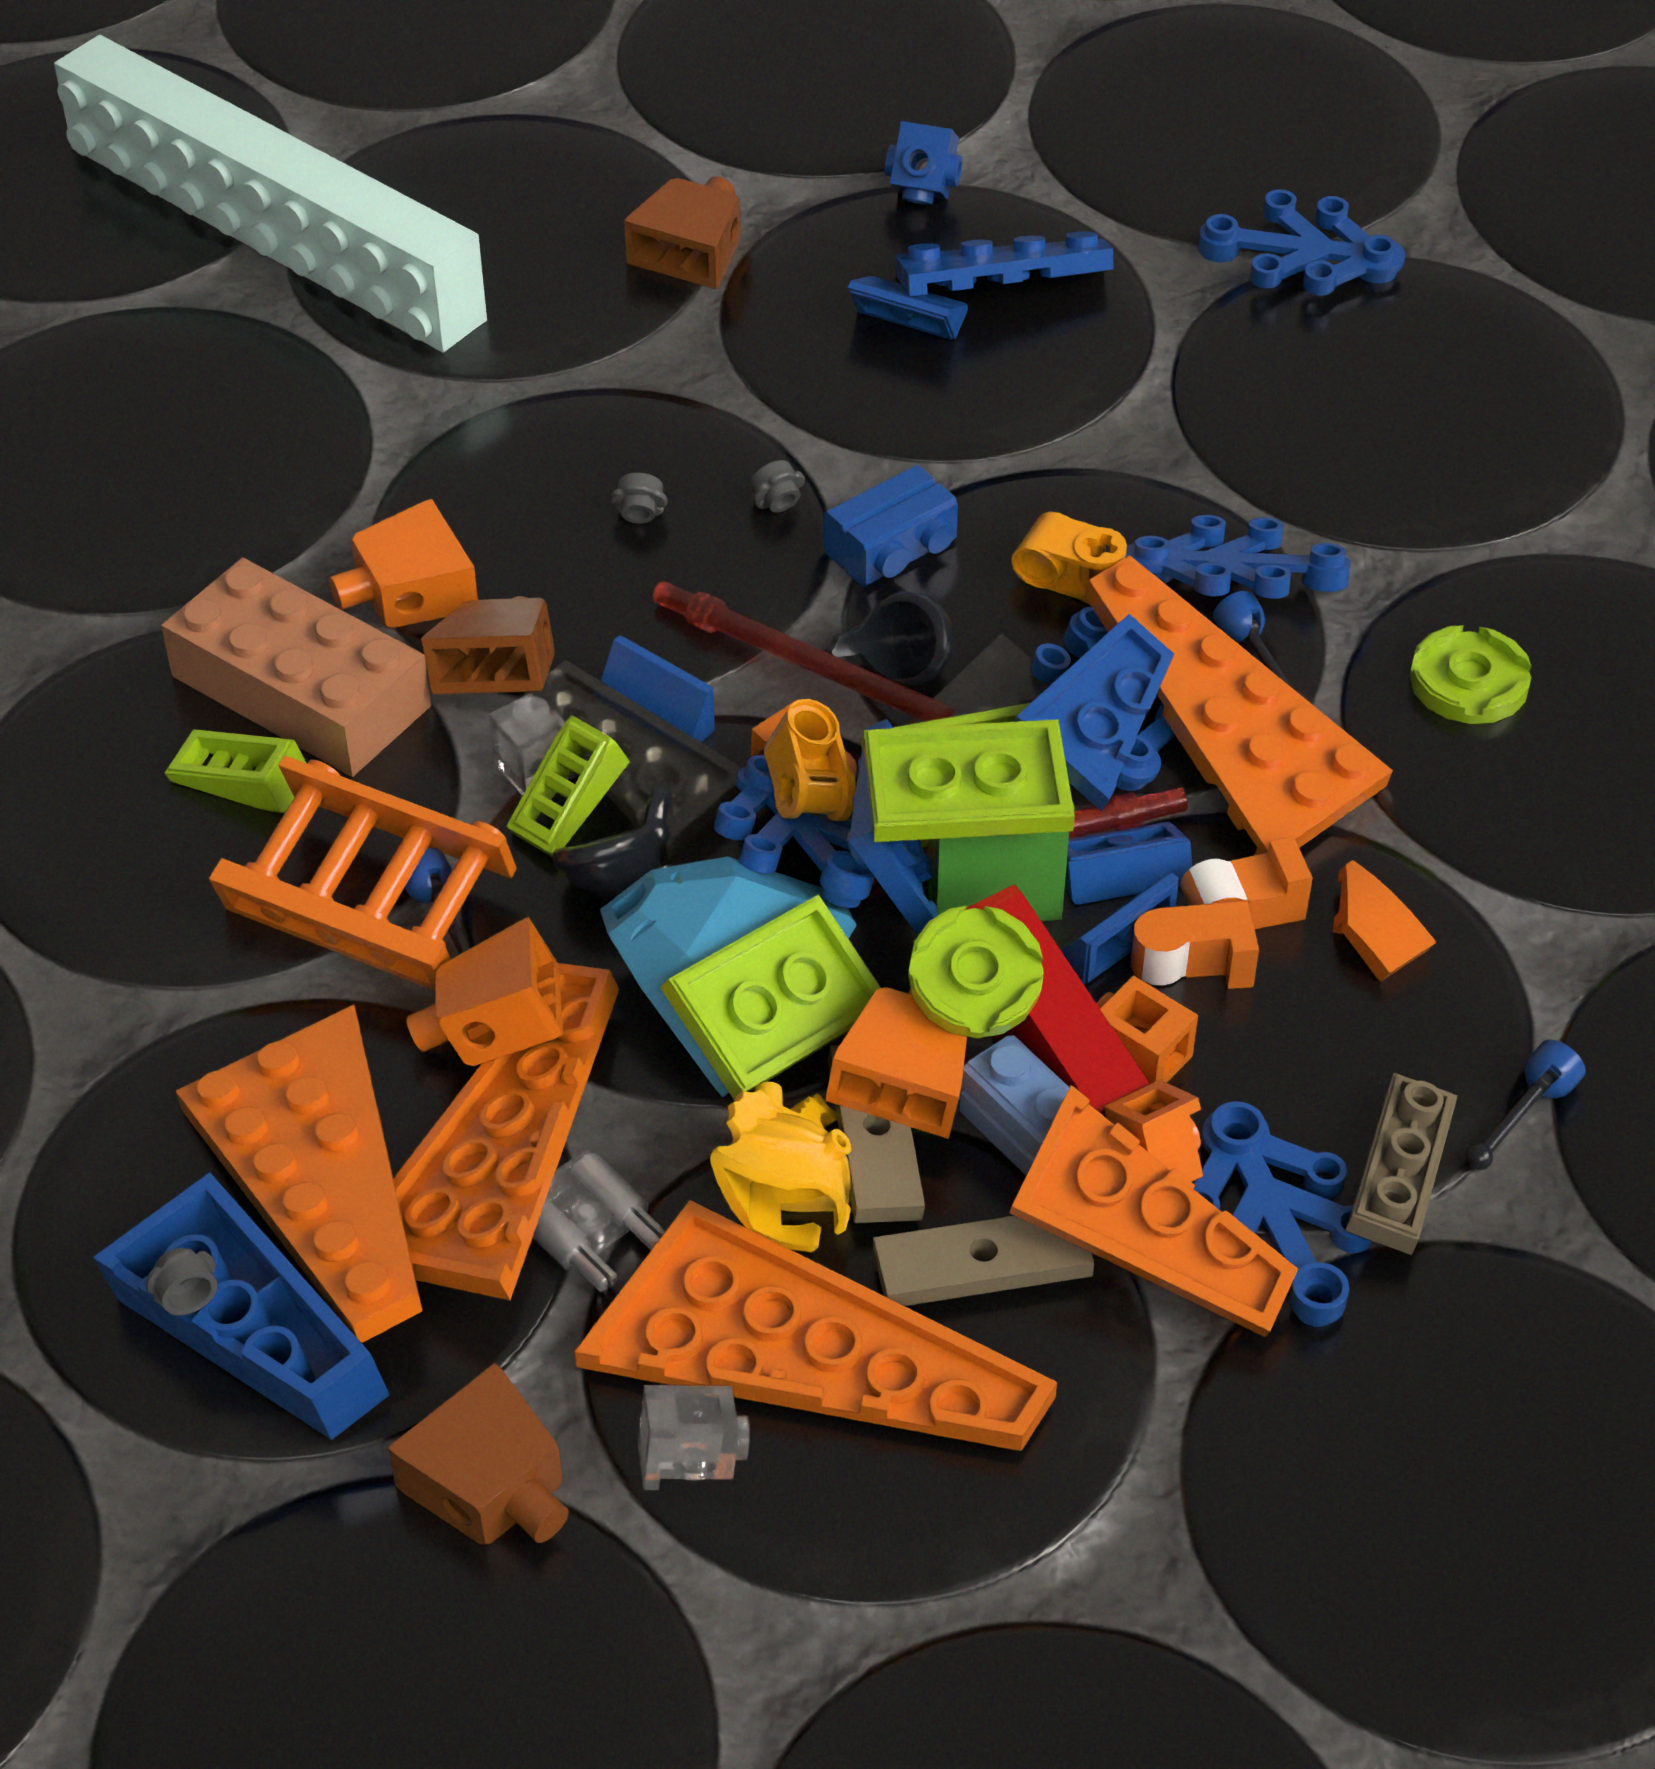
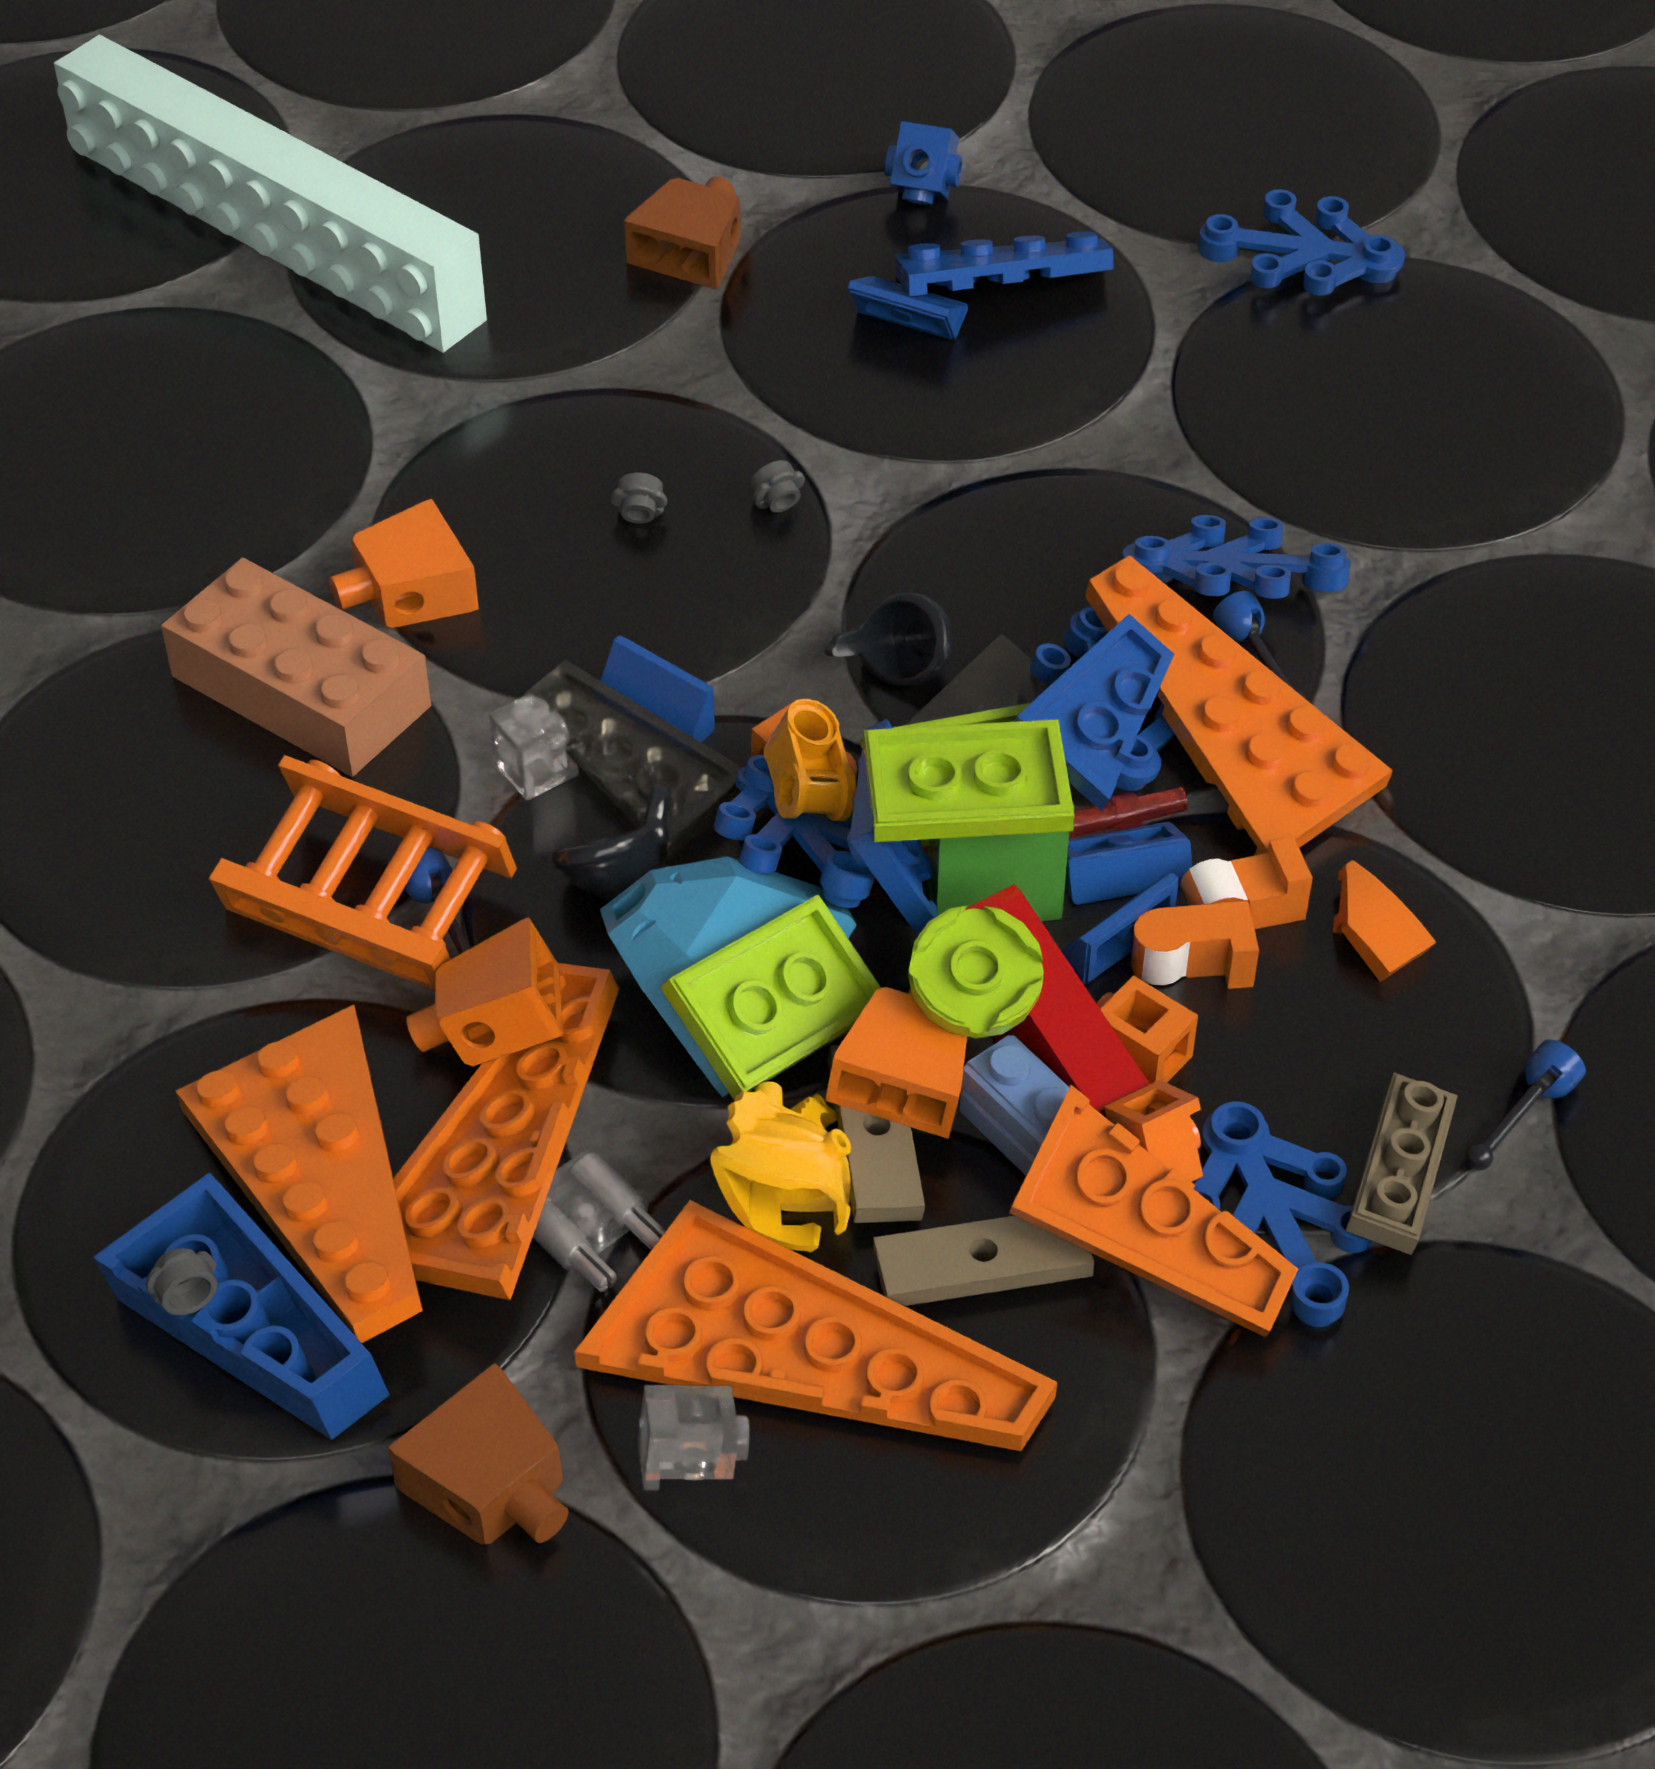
lime slope [165,729,306,813] -> none
dark orange torso [421,596,555,694] -> none
lime slope [506,715,630,857] -> none
clear red bar [653,581,953,722] -> none
blue brick [824,465,958,587] -> none
light orange piece [1011,511,1127,605] -> none
lime tile [1409,625,1531,724] -> none

